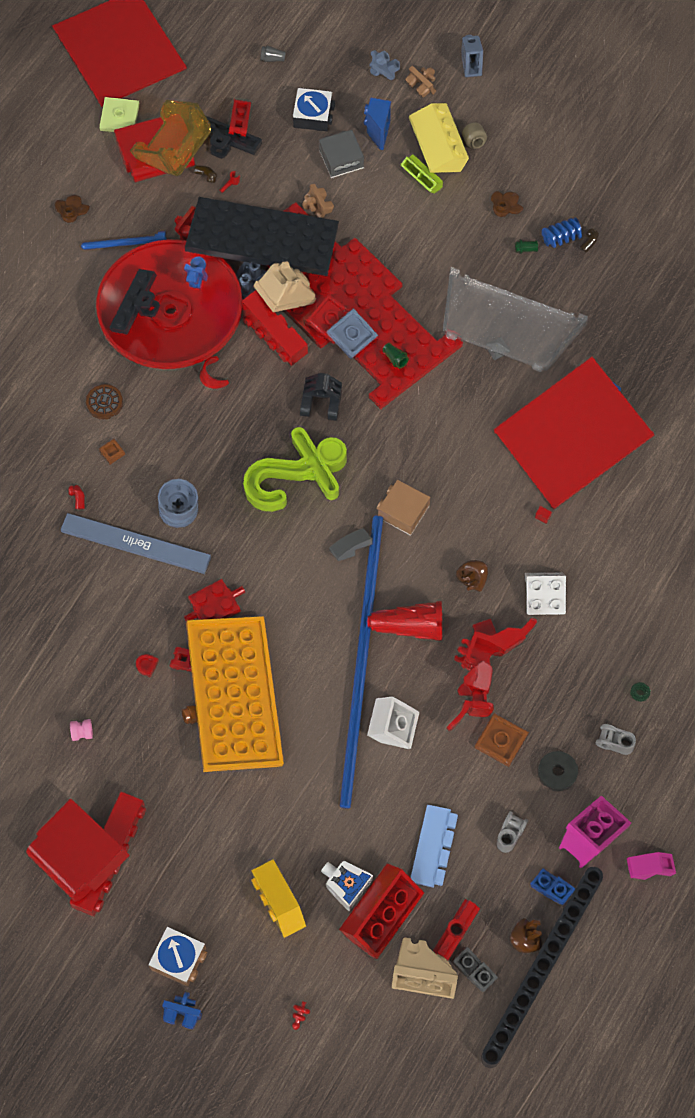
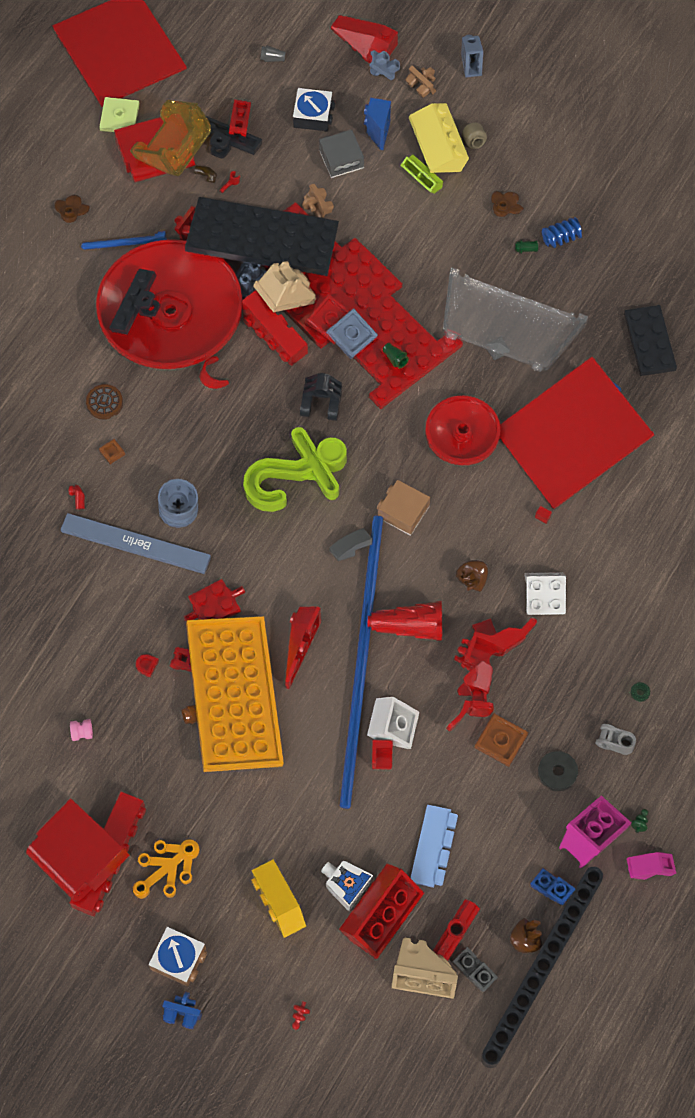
blue hips [184,257,208,289] -> none
light grey piece [496,811,528,853] -> none
dark brown arm [580,228,599,253] -> none
none -> light orange plant [133,840,200,899]
none -> red wedge [285,607,321,689]
none -> red wedge [331,15,398,63]
none -> red panel [372,740,393,770]
none -> red dish [425,396,500,465]
none -> black plate [624,305,677,376]
none -> dark green hair [631,809,648,833]

